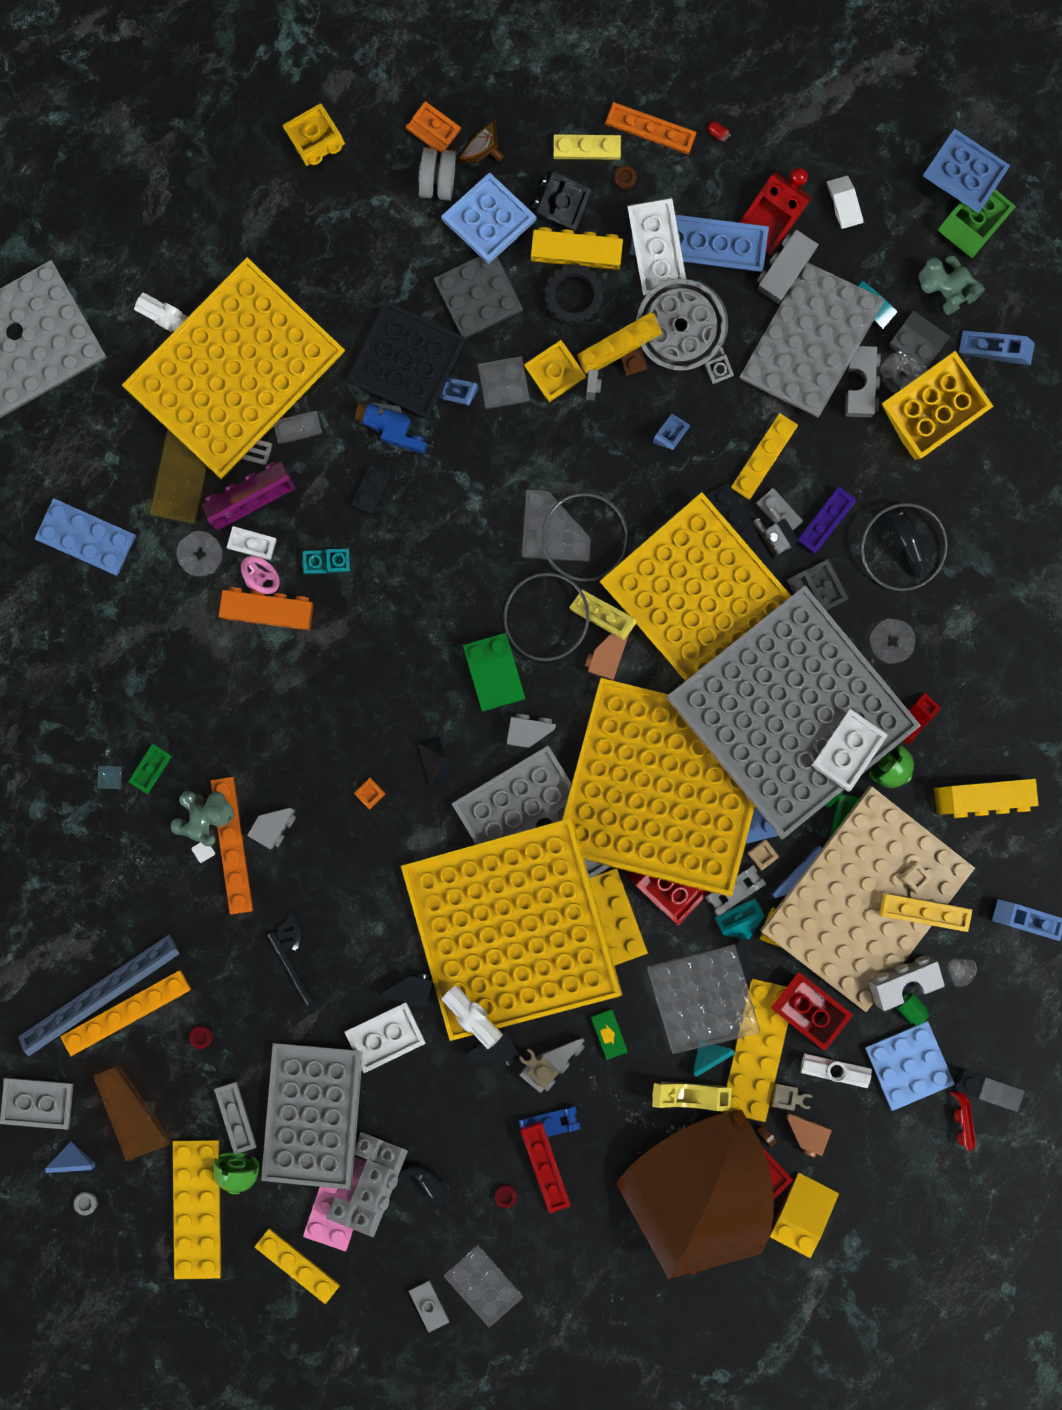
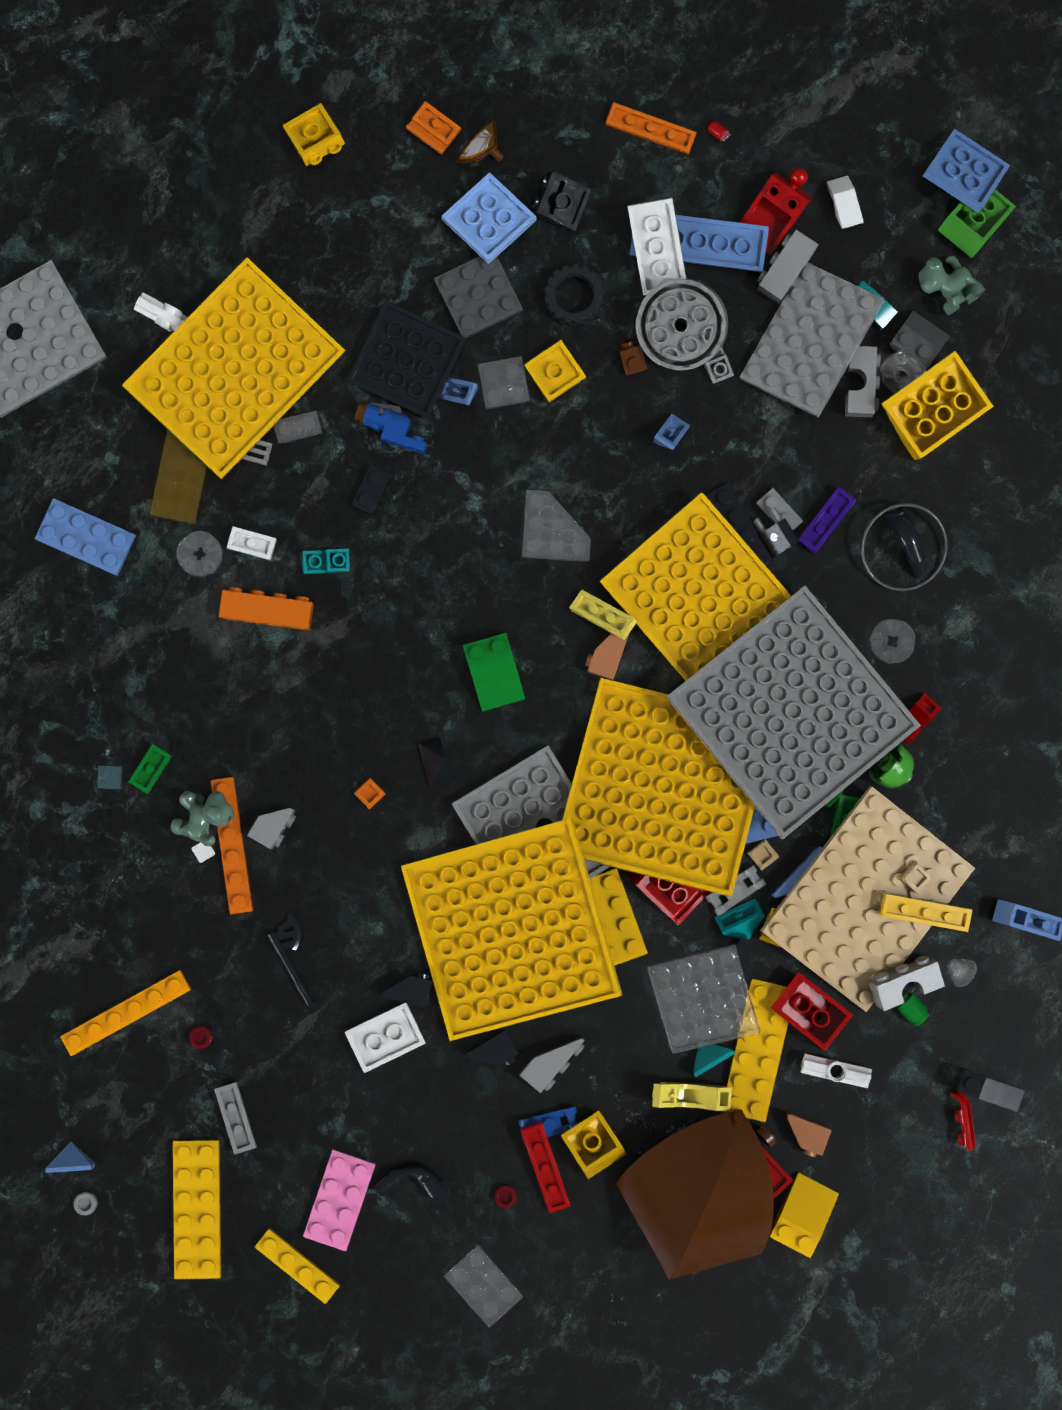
light grey plate [0,1078,74,1130] -> none
sand blue plate [18,935,180,1056] -> none
clear orange wedge [94,1065,173,1162] -> none
magenta slope [202,461,296,531] -> none
bright green cylinder [213,1152,259,1194] -> none
bright pink piece [241,556,280,594] -> none
light grey plate [261,1043,363,1189] -> none
light grey bracket [326,1132,408,1238] -> none
light grey plate [409,1280,449,1332] -> none
light grey wheel [418,147,456,201] -> none
white piece [441,985,503,1049] -> none
dark grey piece [503,573,589,661] -> none
light grey slope [507,714,556,748] -> none
dark tan plate [520,1049,560,1089] -> none
yellow brick [531,227,623,270] -> none
dark grey piece [542,493,628,581] -> none
light yellow plate [554,135,621,160] -> none
yellow plate [577,312,662,375] -> none
light grey plate [586,370,601,400] -> none
green tile [591,1009,628,1060] -> none
reddish brown tile [614,166,637,190] -> none
yellow plate [731,413,798,500] -> none
dark tan plate [770,1083,812,1111] -> none
dark grey slope [787,559,849,610] -> none
white plate [811,709,888,792] -> none
light blue plate [864,1021,955,1111] -> none
yellow wedge [934,779,1039,818] -> none
medium blue slope [959,331,1035,365] -> none
none -> yellow slope [561,1111,626,1179]

